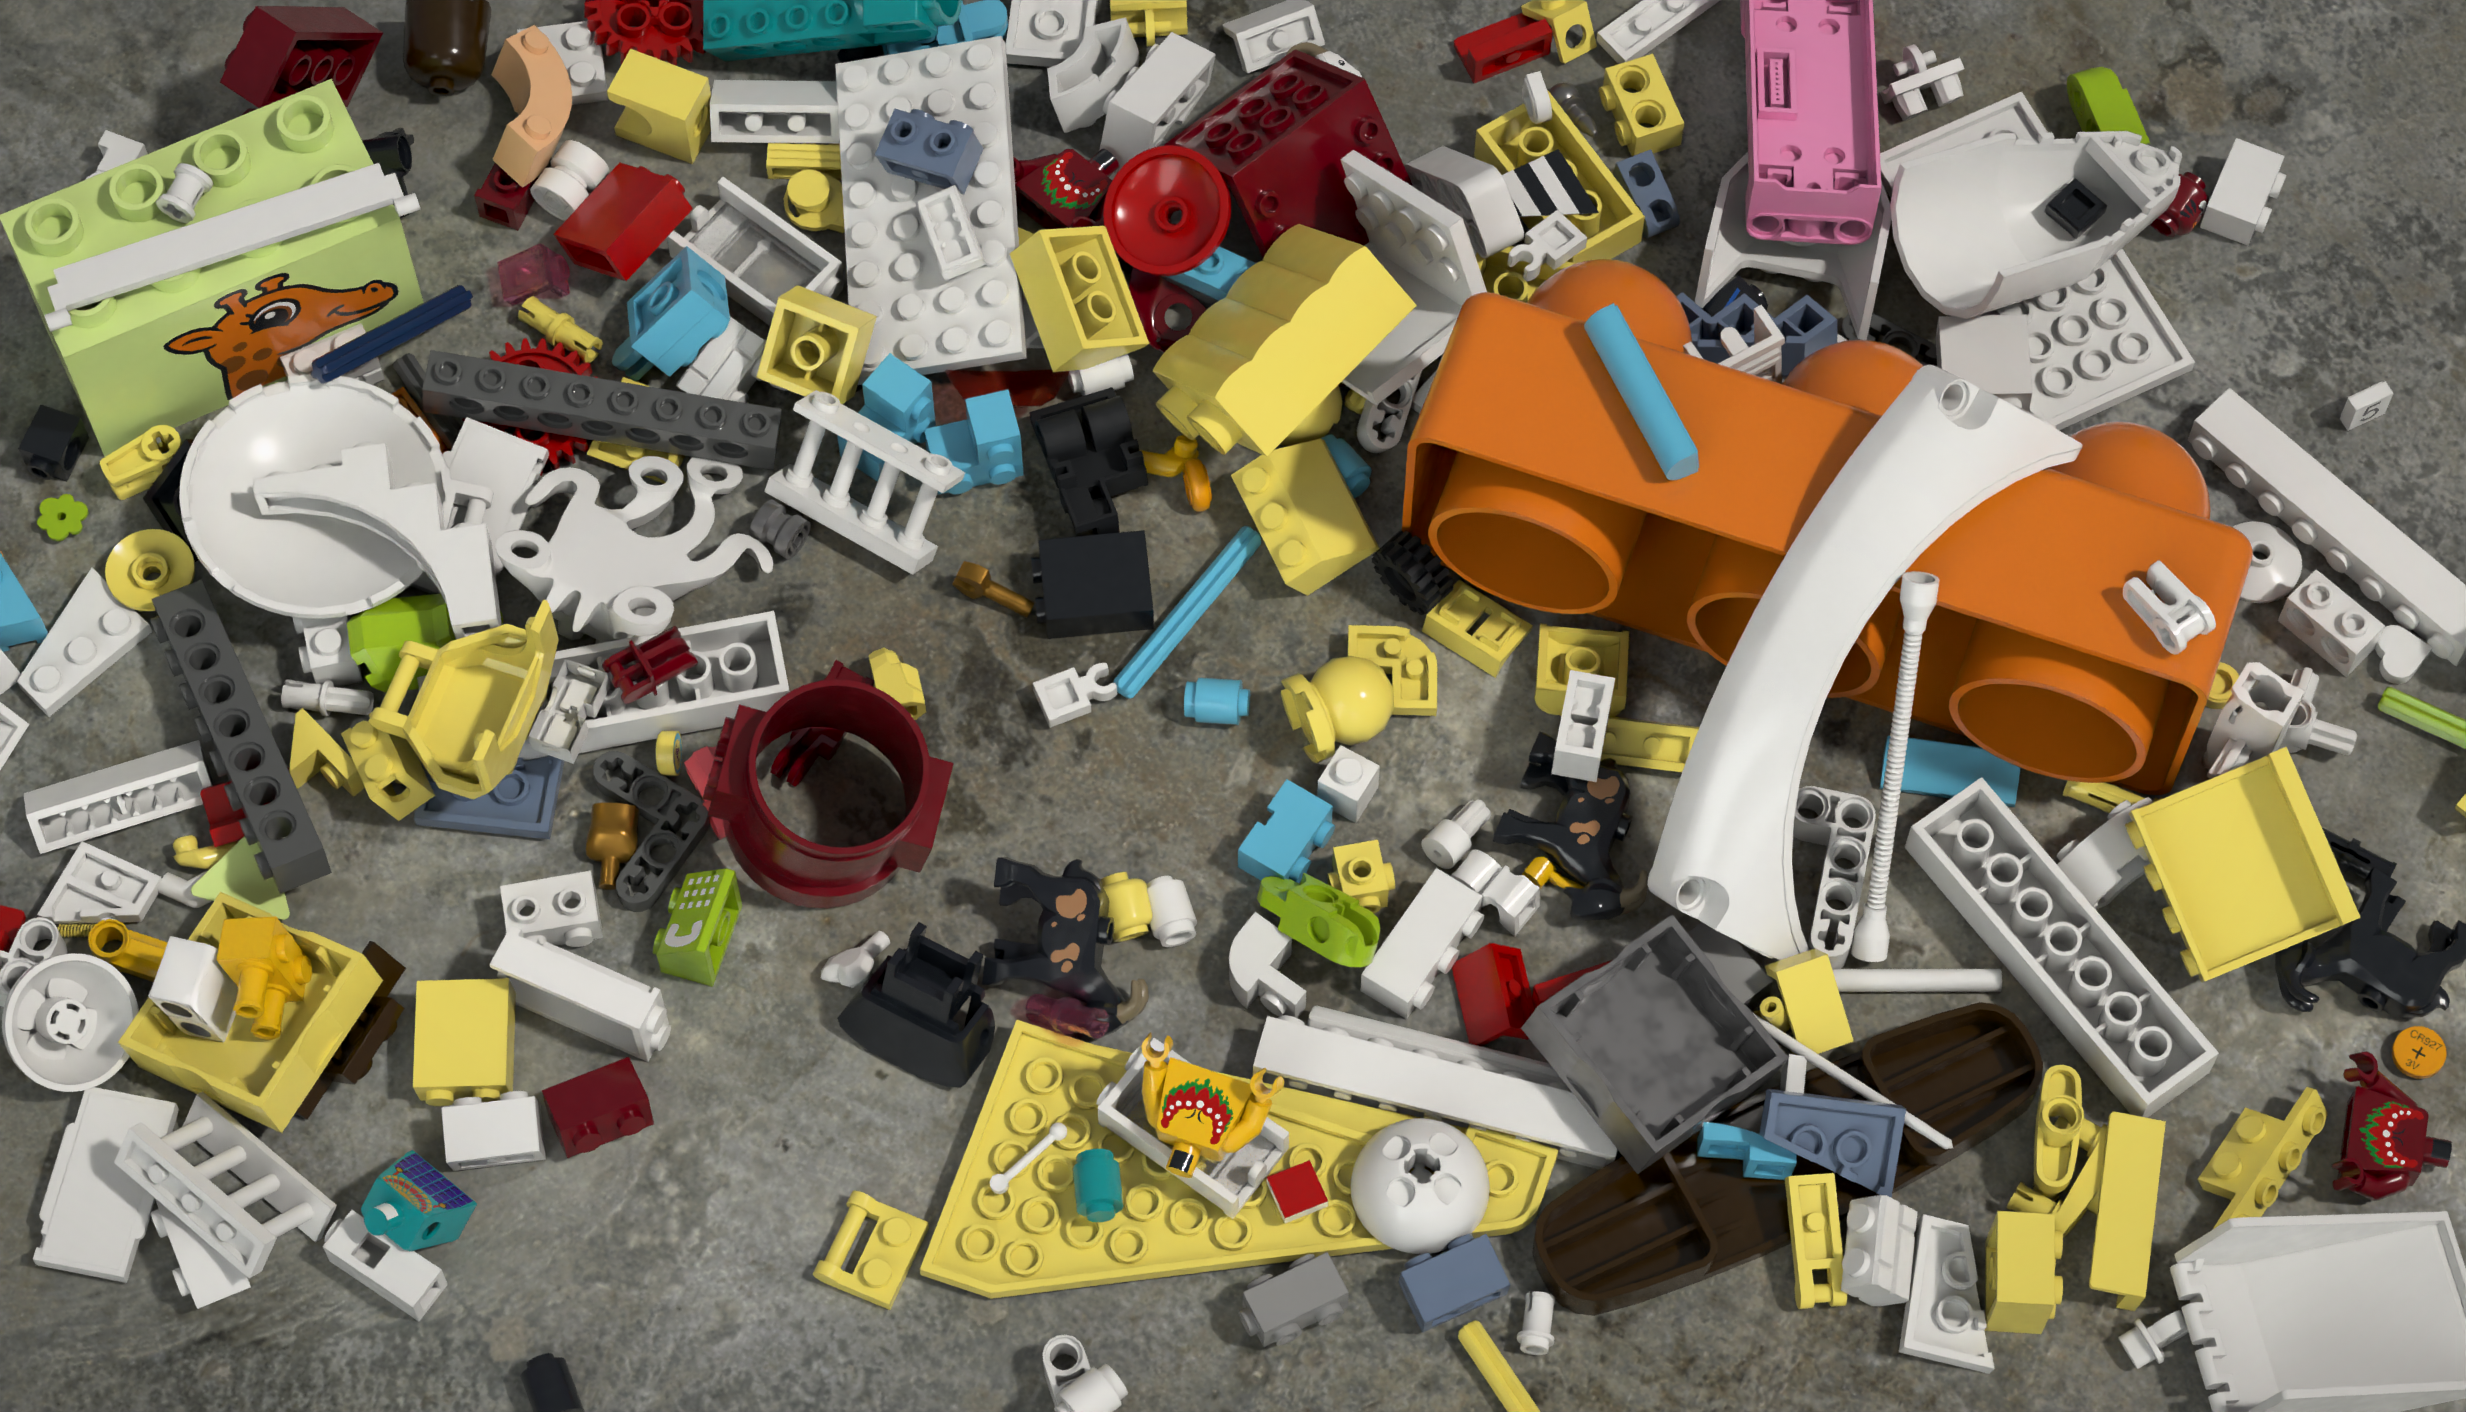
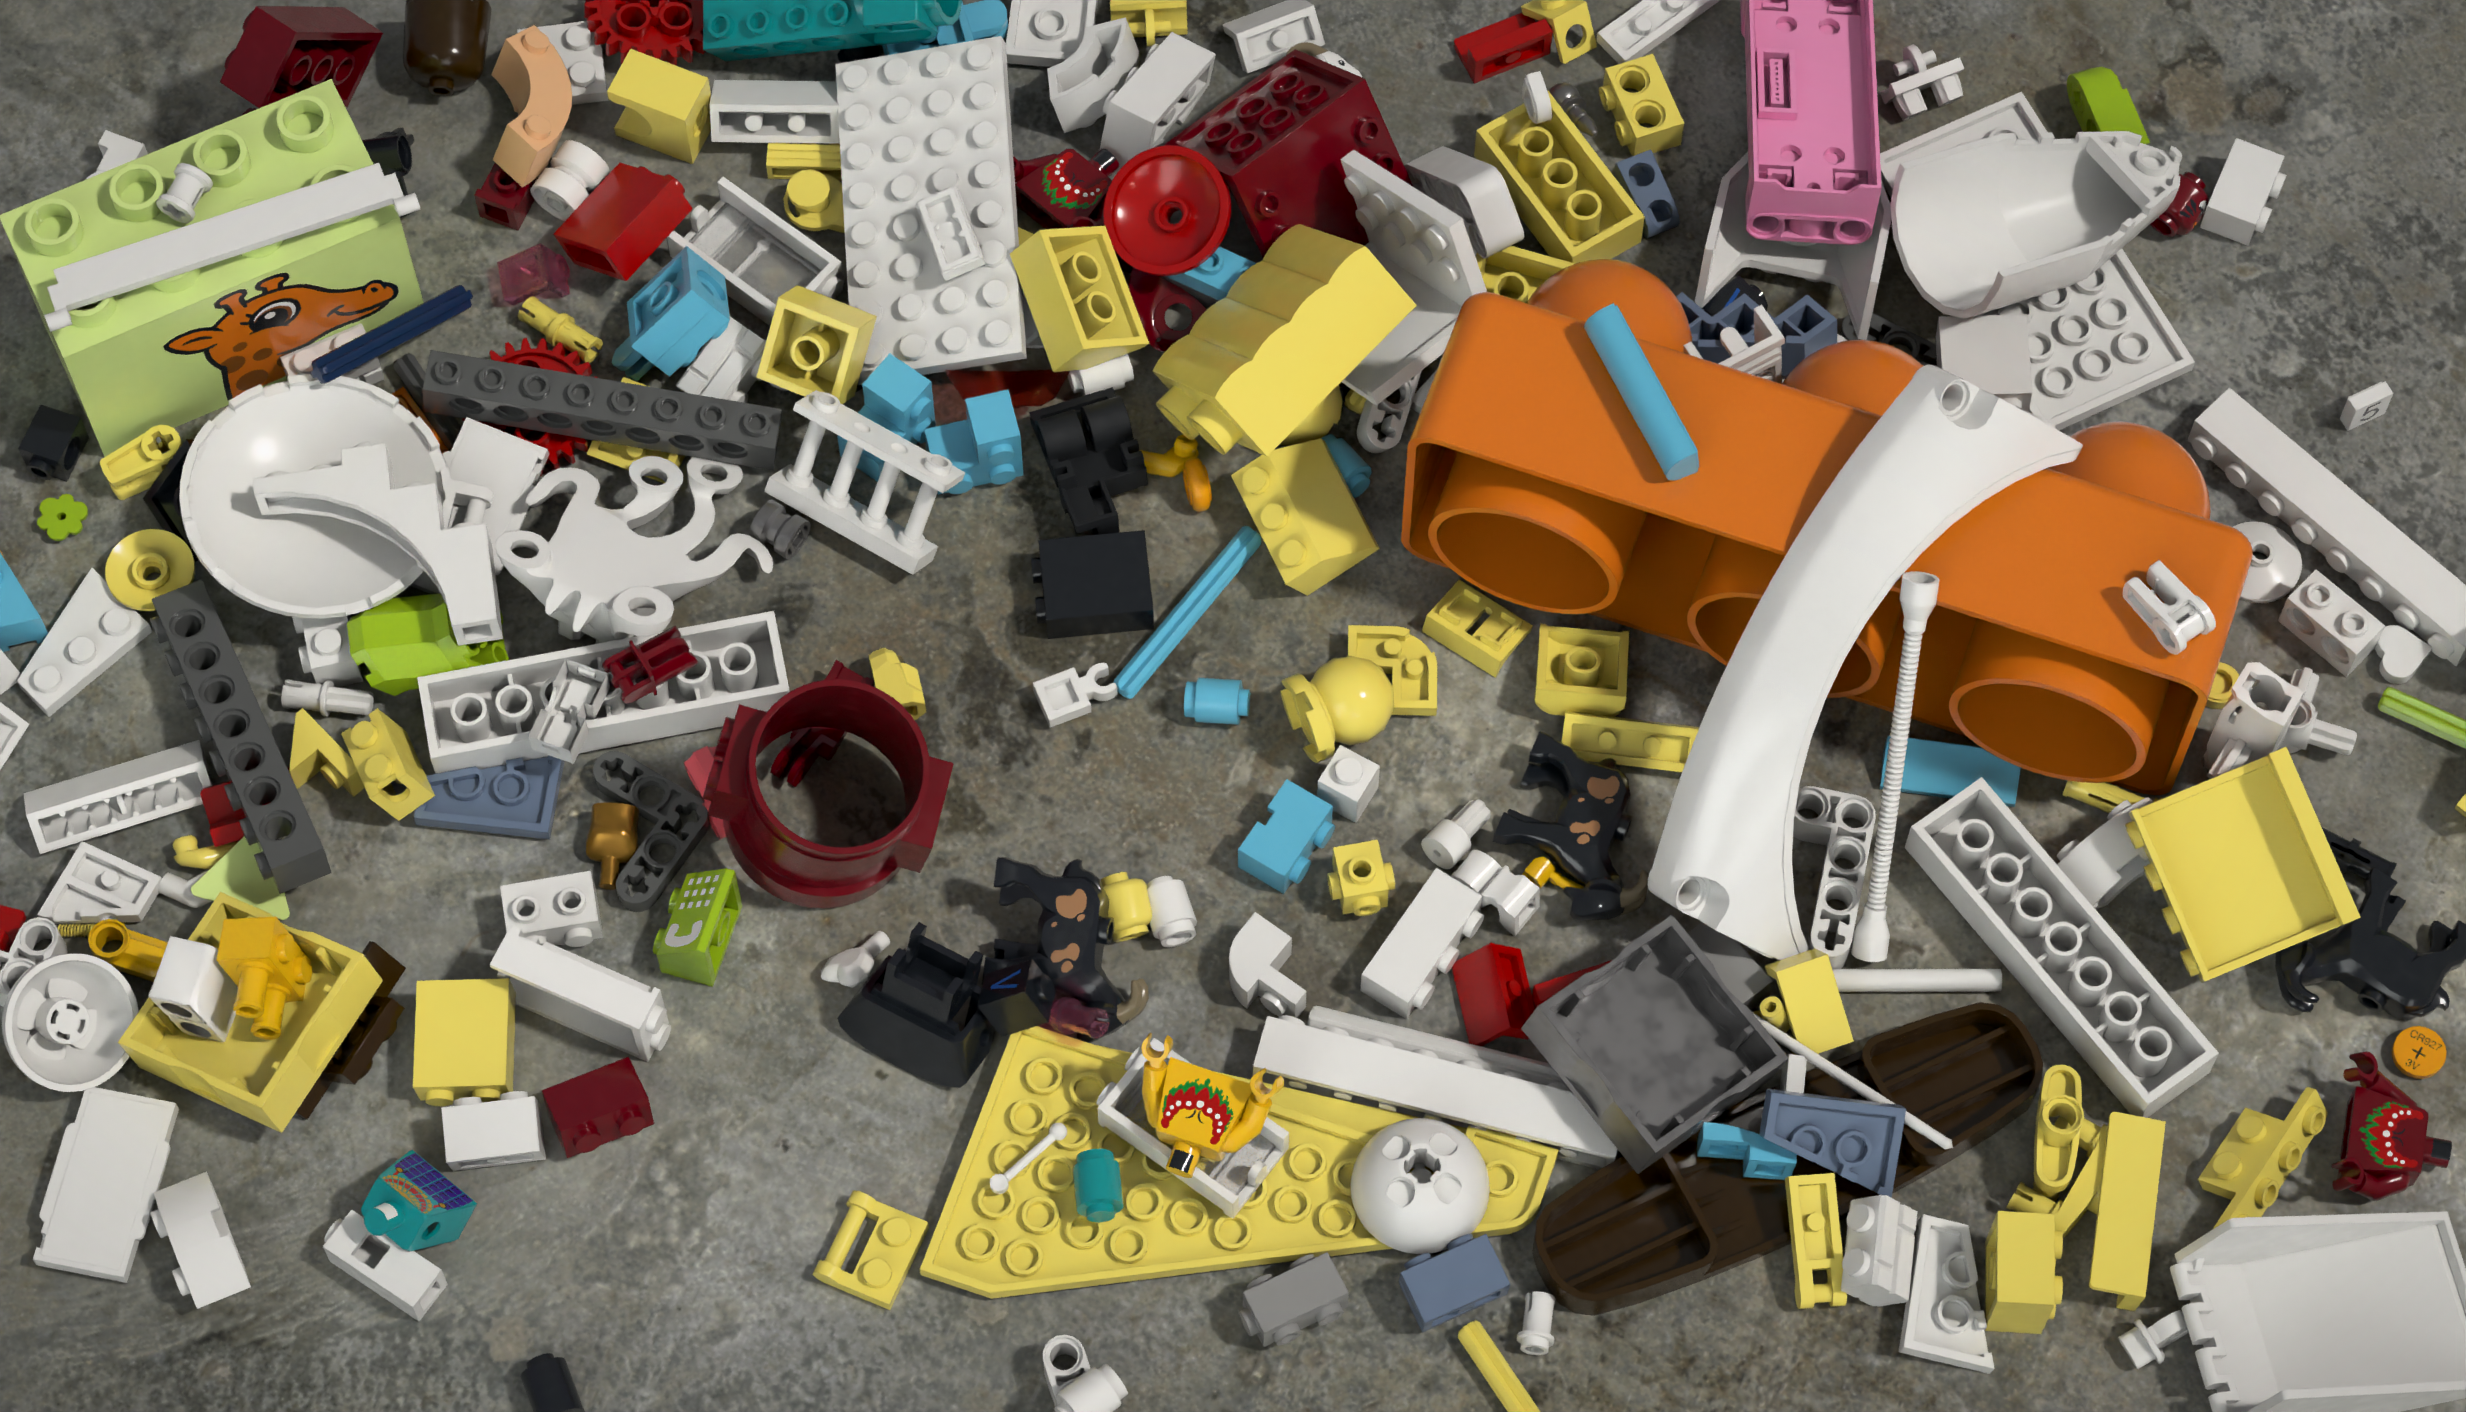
white fence [114,1092,337,1278] -> none
light yellow piece [369,599,559,800] -> none
light yellow tile [656,731,682,776] -> none
sand blue brick [875,109,984,195] -> none
pearl gold bar [952,561,1035,618] -> none
lime piece [1257,873,1381,968] -> none
red tile [1267,1160,1328,1224] -> none
black tyre [1372,530,1454,615] -> none
sticker [1502,149,1599,217] -> none
white plate [1507,210,1587,282] -> none
white brick [1552,670,1615,782] -> none
black tile [2044,178,2108,239] -> none
none -> black brick [978,959,1056,1037]

